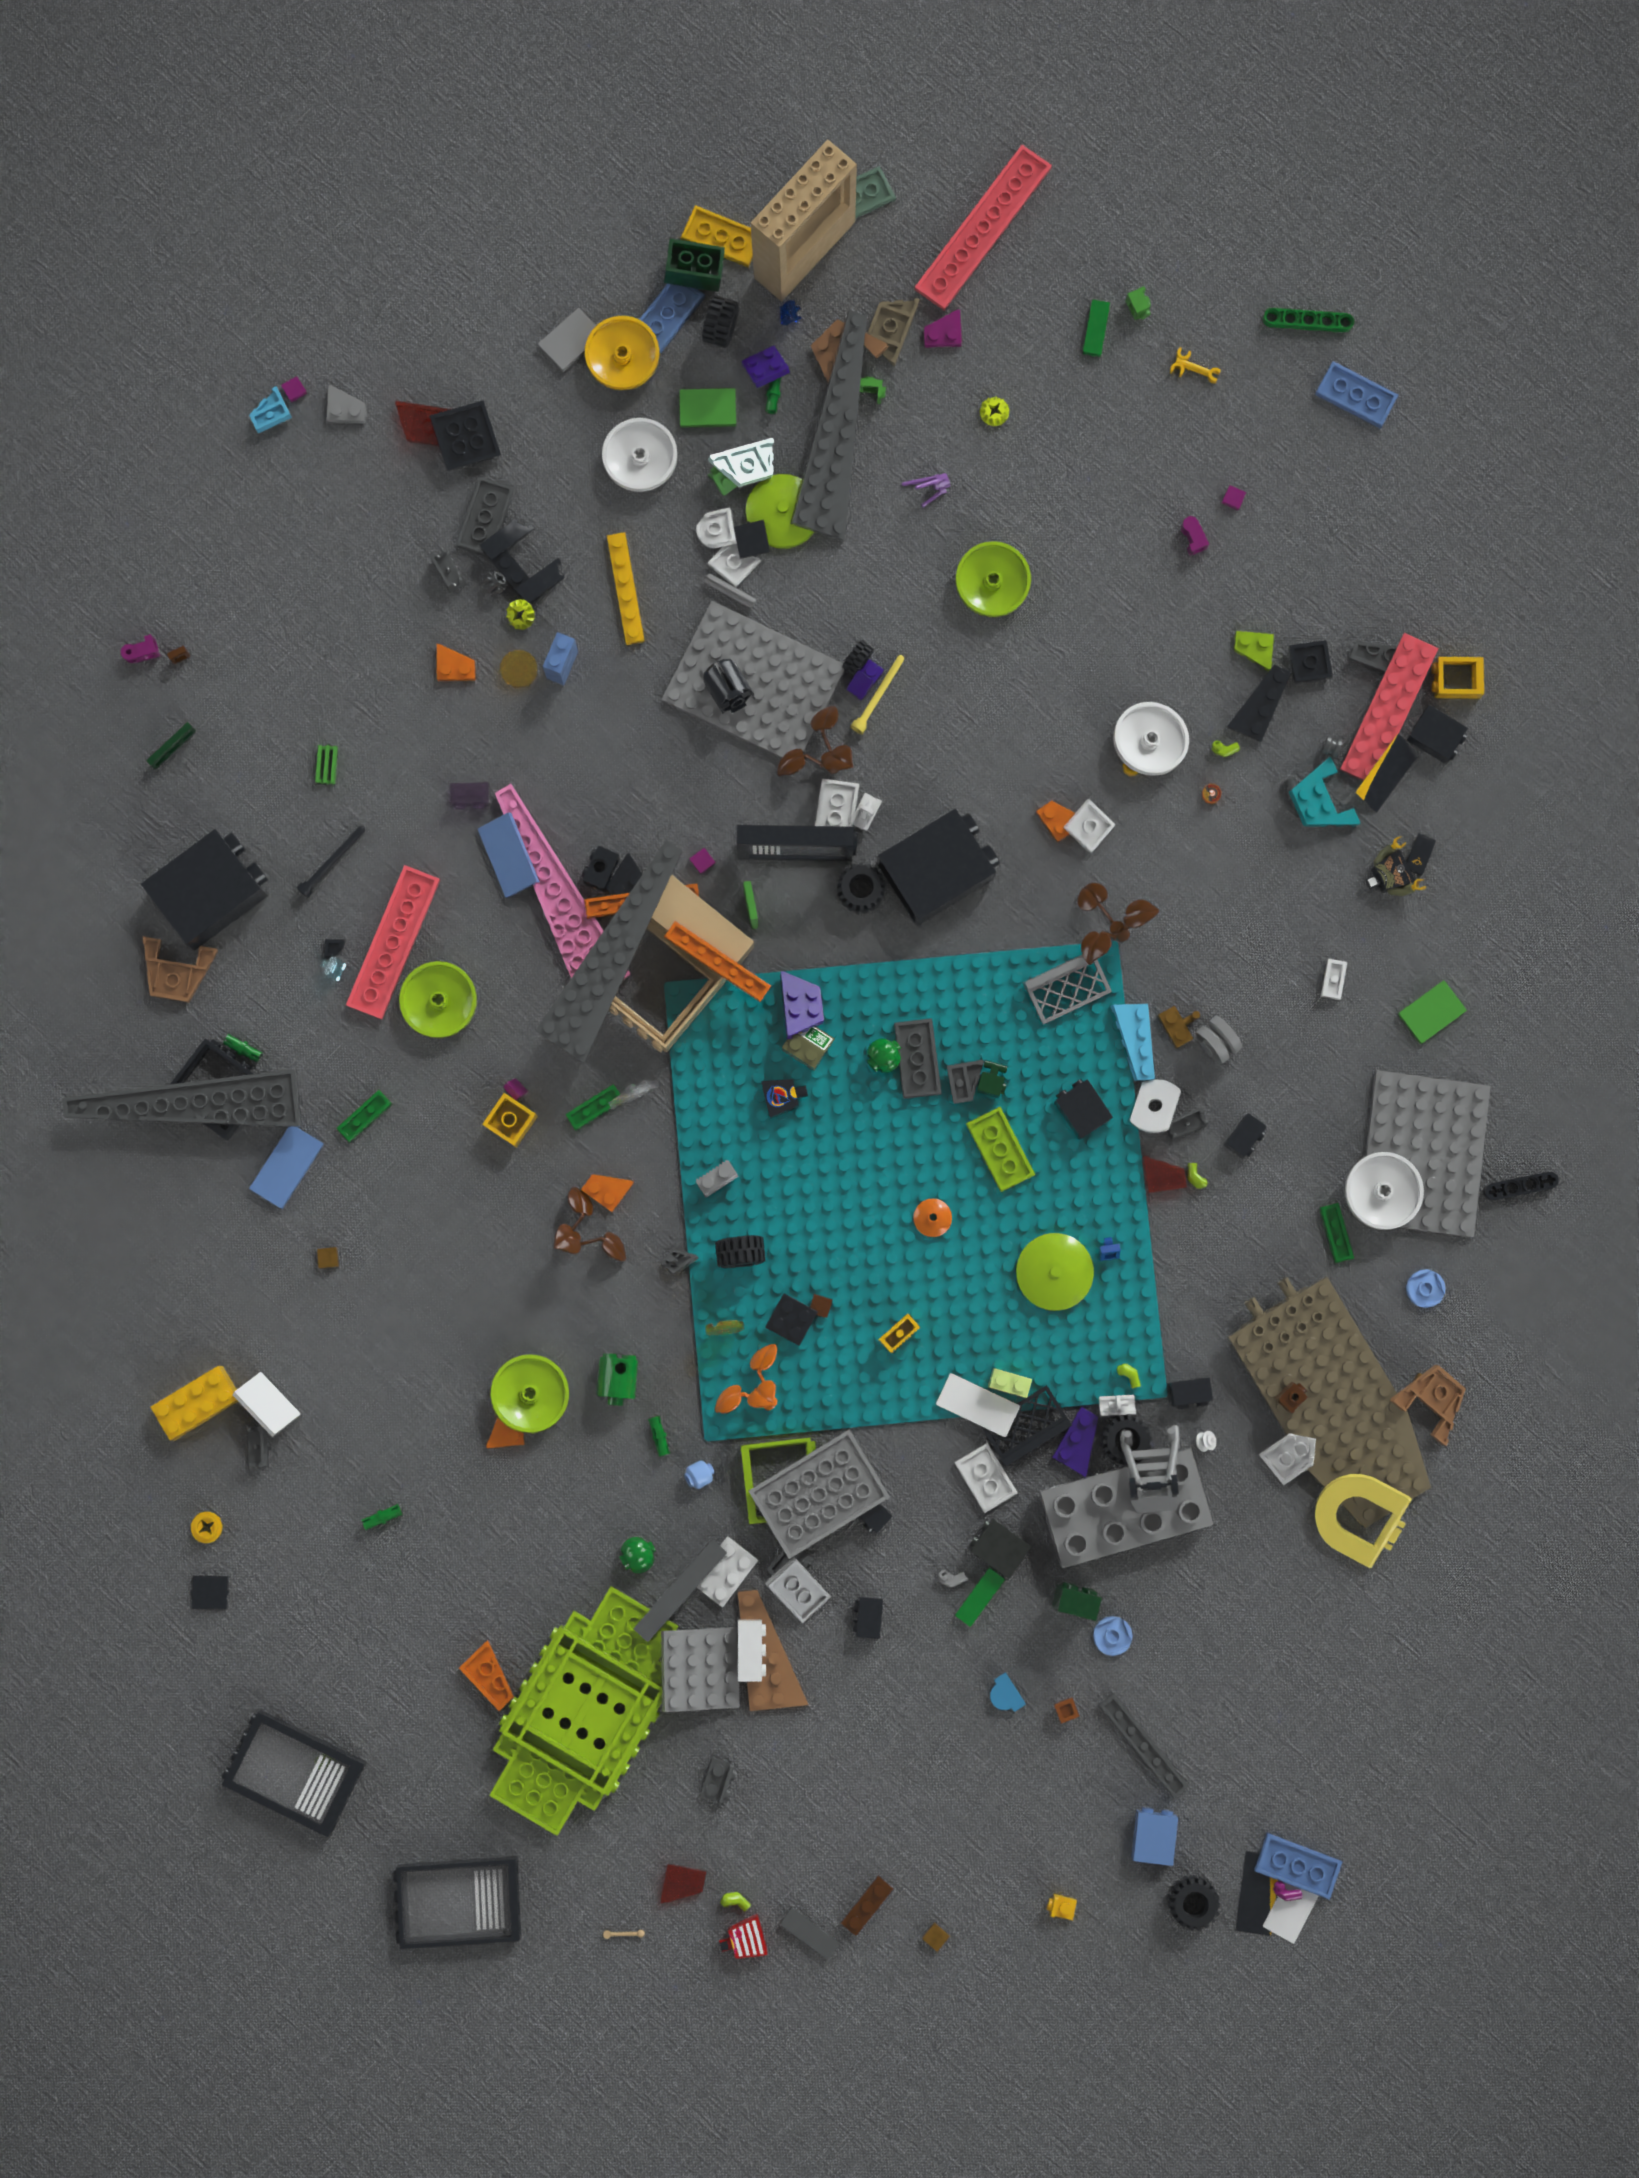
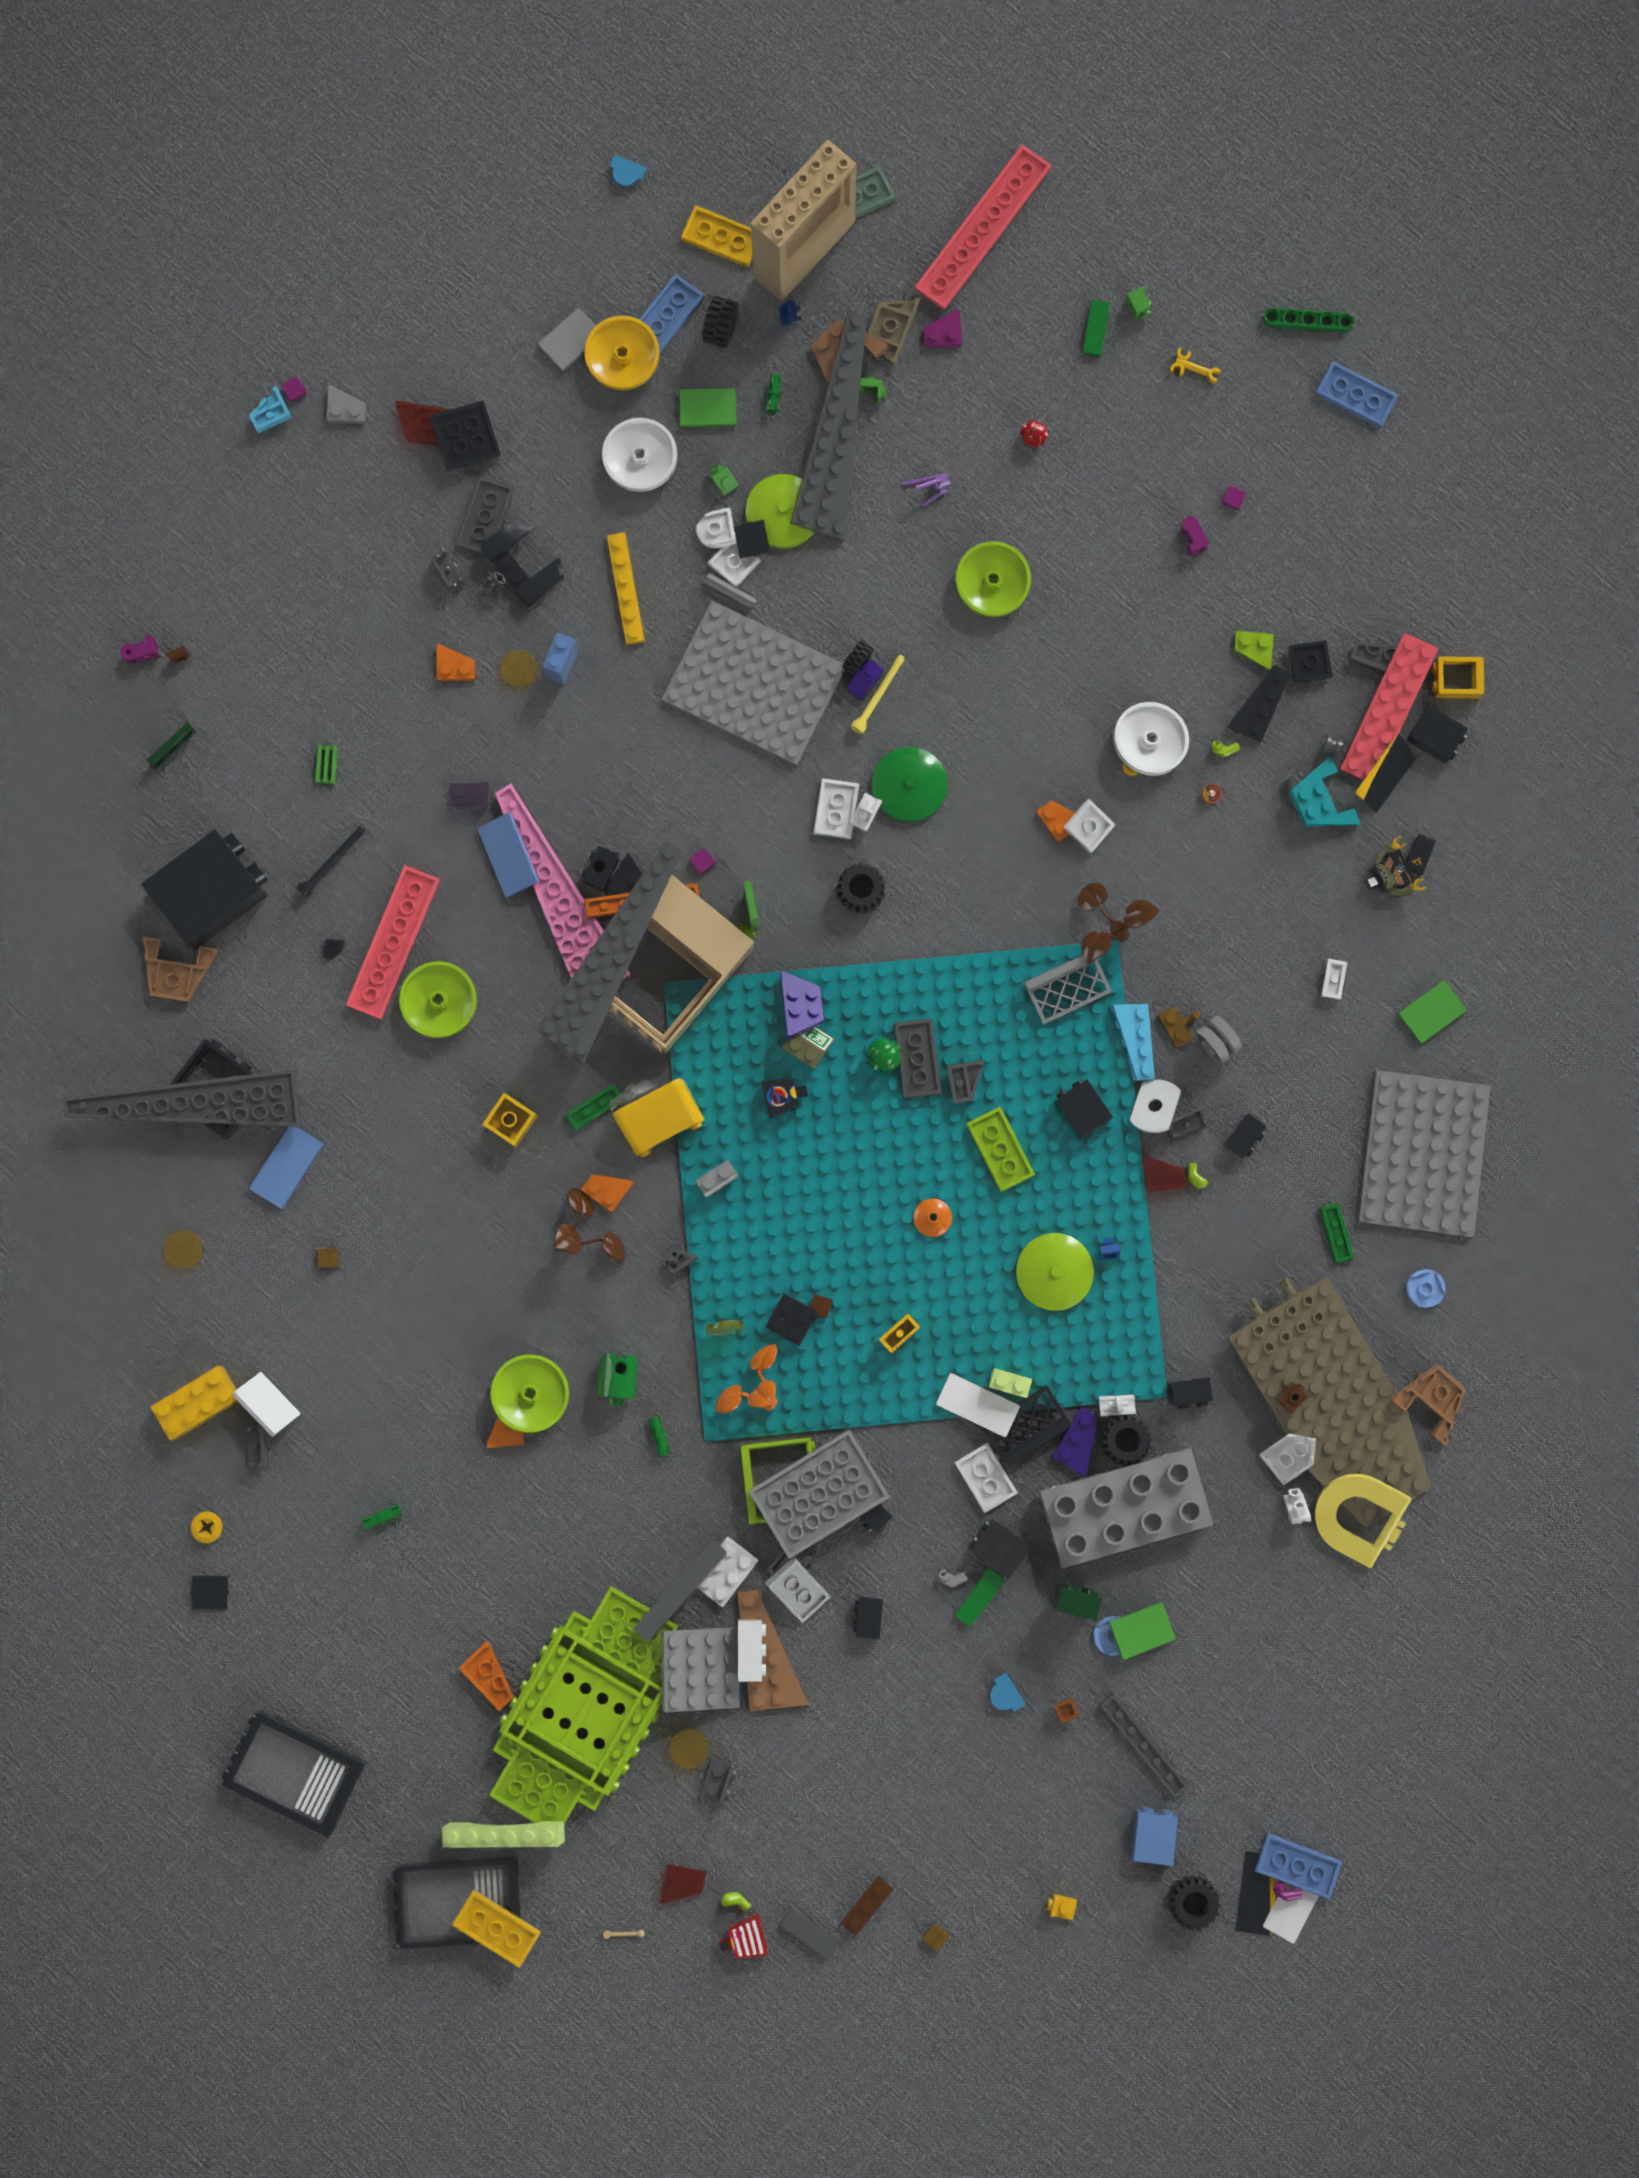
green pin [223,1034,263,1063] -> none
clear light blue tile [320,956,346,981] -> none
green tile [336,1090,392,1143] -> none
magenta tile [503,1078,529,1100] -> none
neon yellow gear [506,599,535,630] -> none
green plant [619,1537,656,1574] -> none
dark green brick [664,238,725,292] -> none
orange tile [664,921,771,1002] -> none
light blue head [684,1460,714,1489] -> none
black cylinder [703,659,754,714] -> none
light aqua wing [708,438,774,487] -> none
black tyre [715,1235,766,1268] -> none
black window [737,825,857,861] -> none
dark purple plate [741,345,790,388] -> none
reddish brown plant [777,706,854,776] -> none
black brick [877,808,1000,927] -> none
dark green brick [976,1060,1008,1098] -> none
neon yellow gear [980,396,1009,426] -> none
lime arm [1117,1364,1141,1388] -> none
light grey hand [1120,1426,1180,1513] -> none
white wheel [1196,1431,1216,1452] -> none
white dish [1345,1152,1424,1230] -> none
black beam [1483,1172,1559,1201] -> none
none -> clear yellow tile [164,1230,203,1269]
none -> yellowish green arch [442,1821,565,1848]
none -> yellow tile [452,1889,541,1968]
none -> dark azure piece [610,155,647,187]
none -> yellow windscreen [612,1078,705,1158]
none -> clear yellow tile [669,1728,709,1769]
none -> clear neon green hinge [738,922,757,940]
none -> green dish [872,747,948,823]
none -> red head [1020,420,1049,448]
none -> bright green tile [1108,1602,1176,1660]
none -> white hips [1283,1488,1311,1524]

